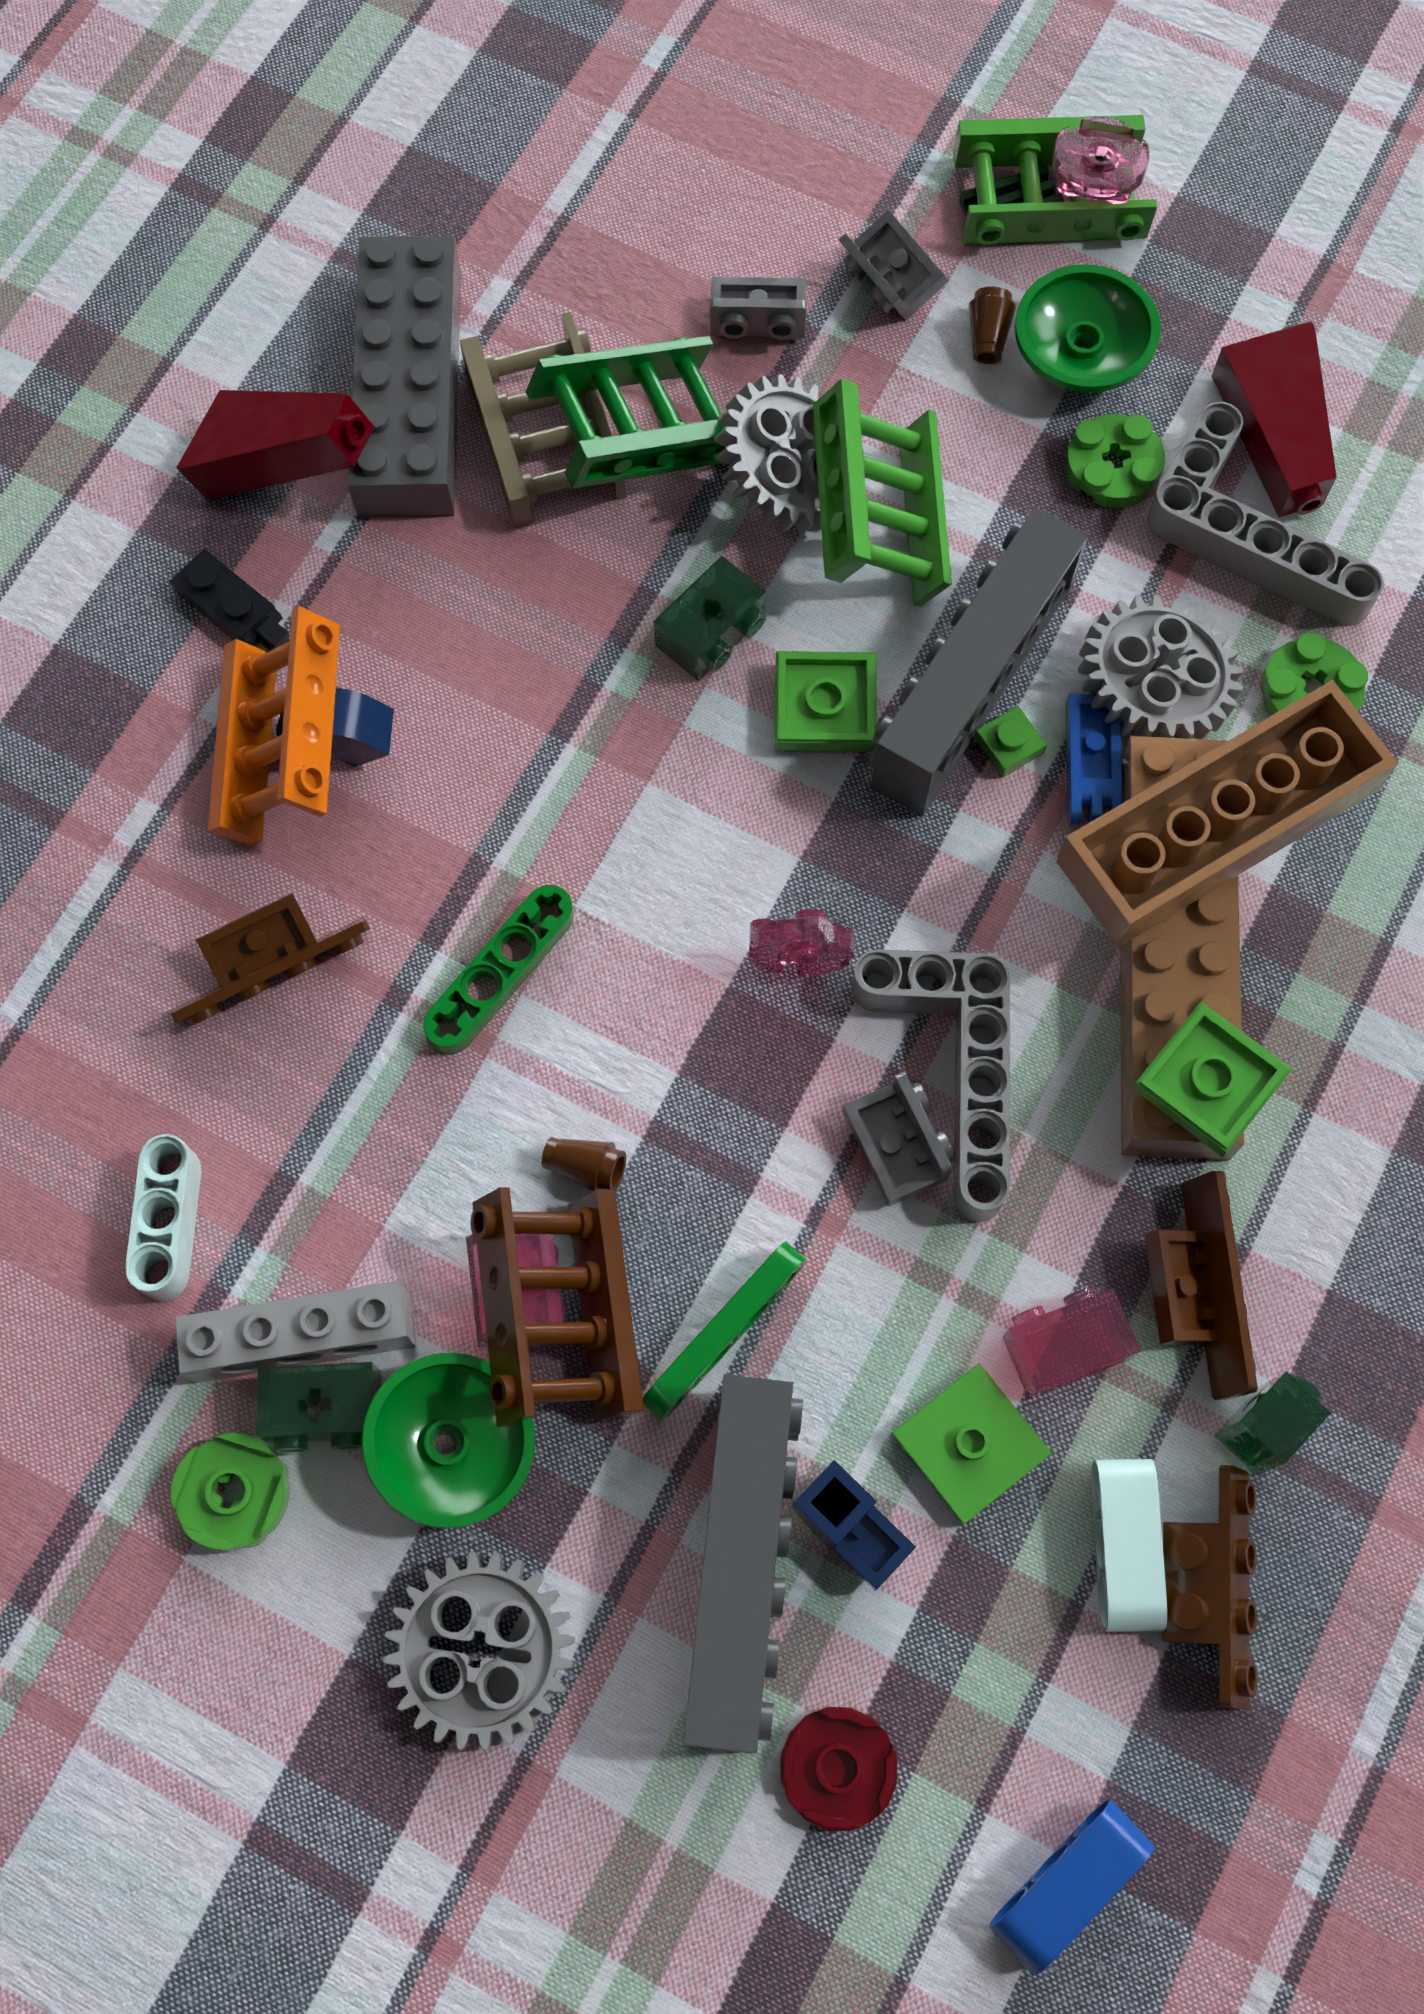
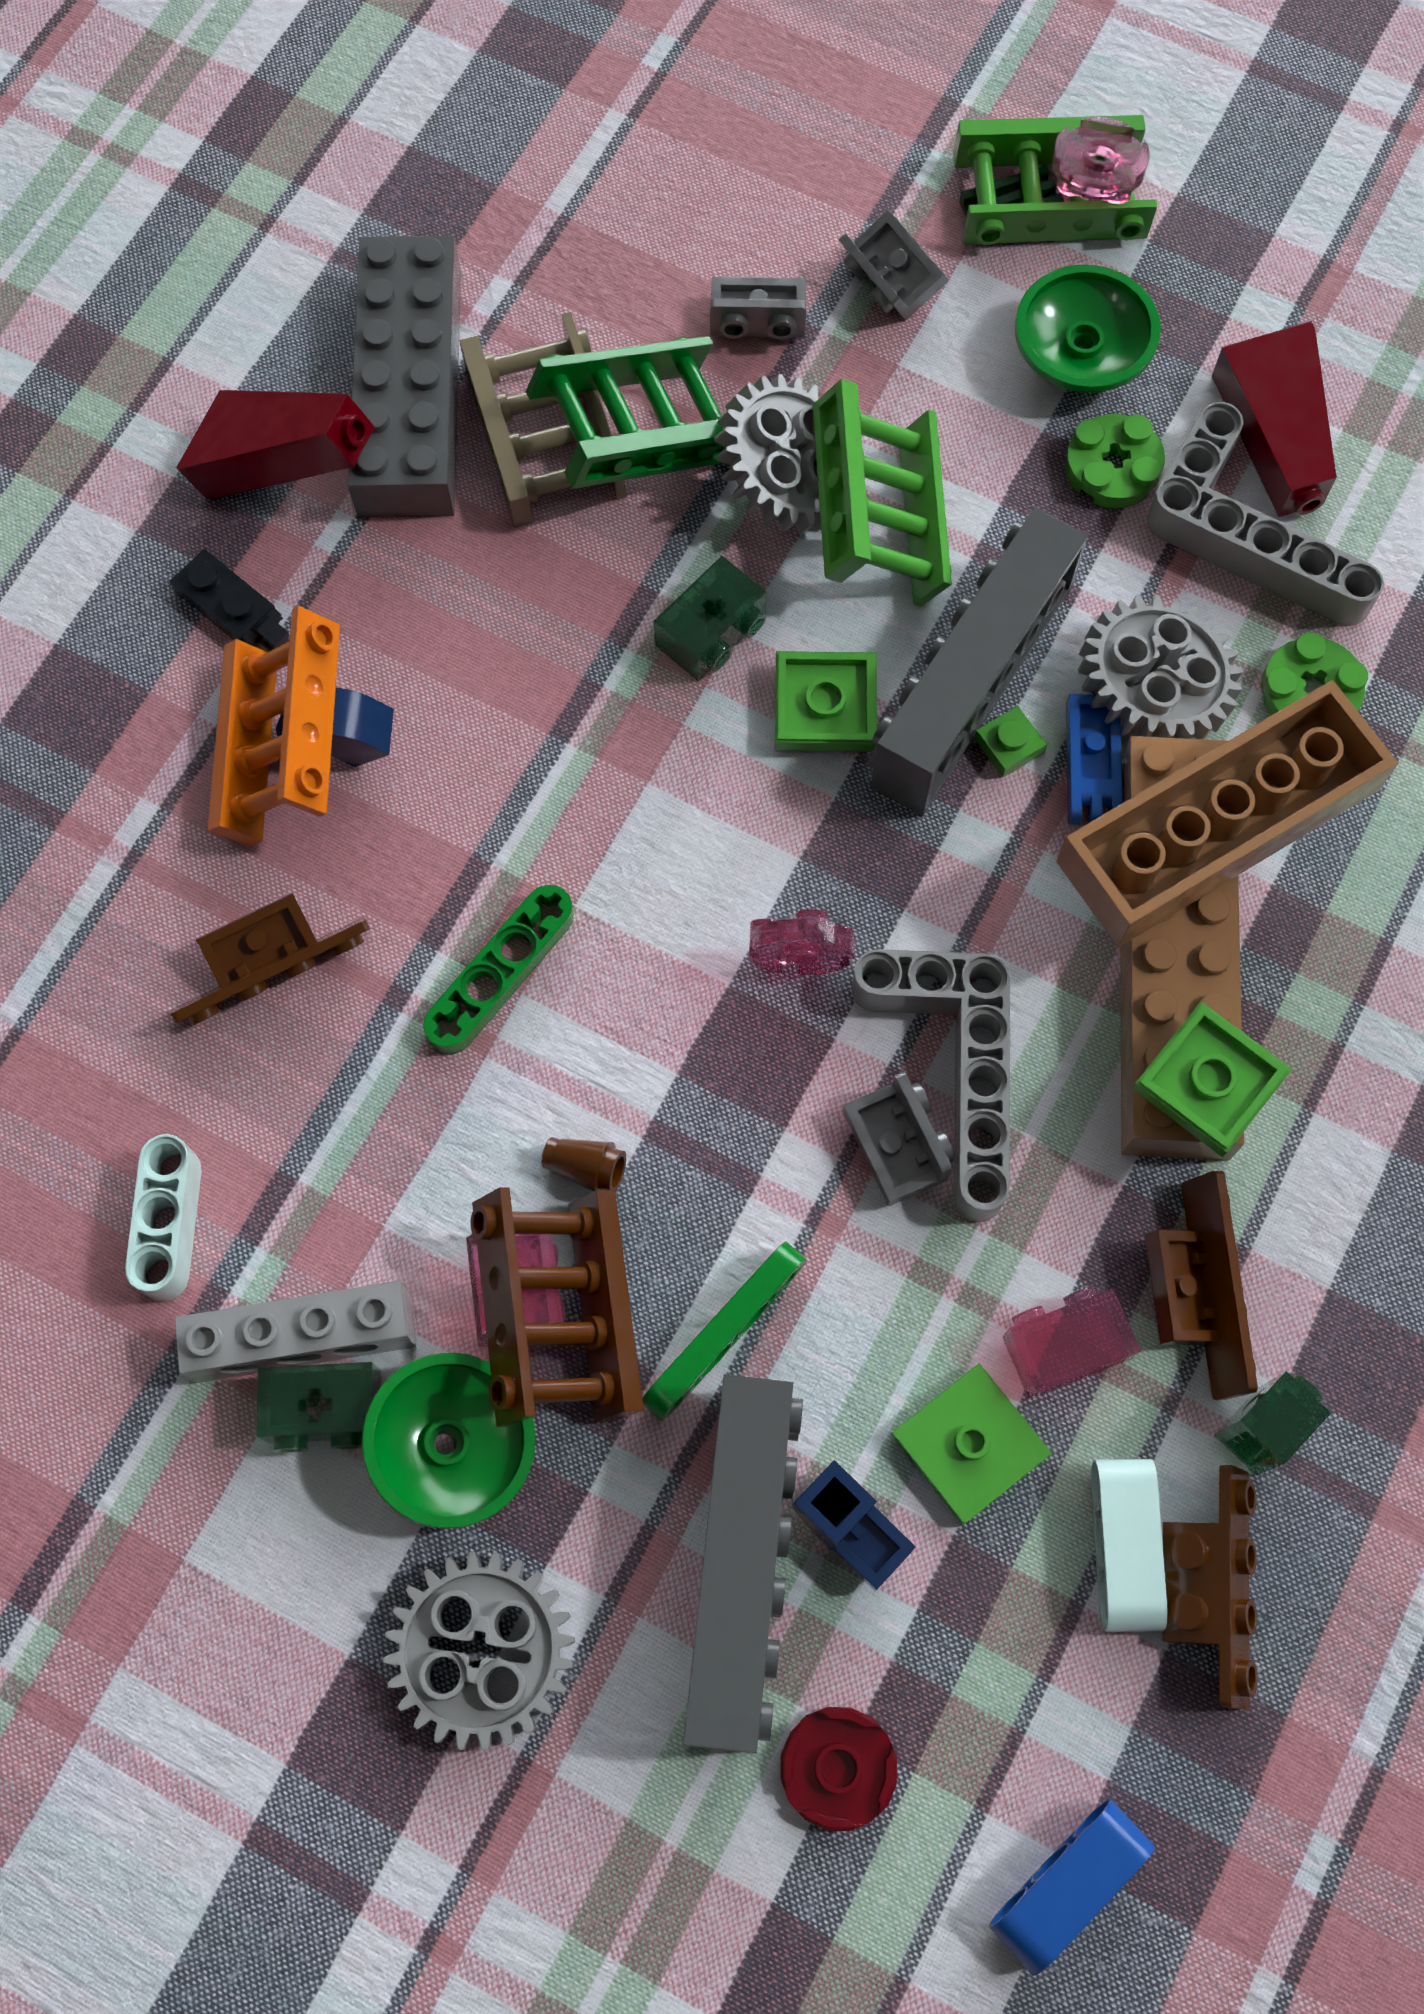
bright green plate [170,1433,290,1551] -> none
reddish brown cone [969,286,1016,364] -> none

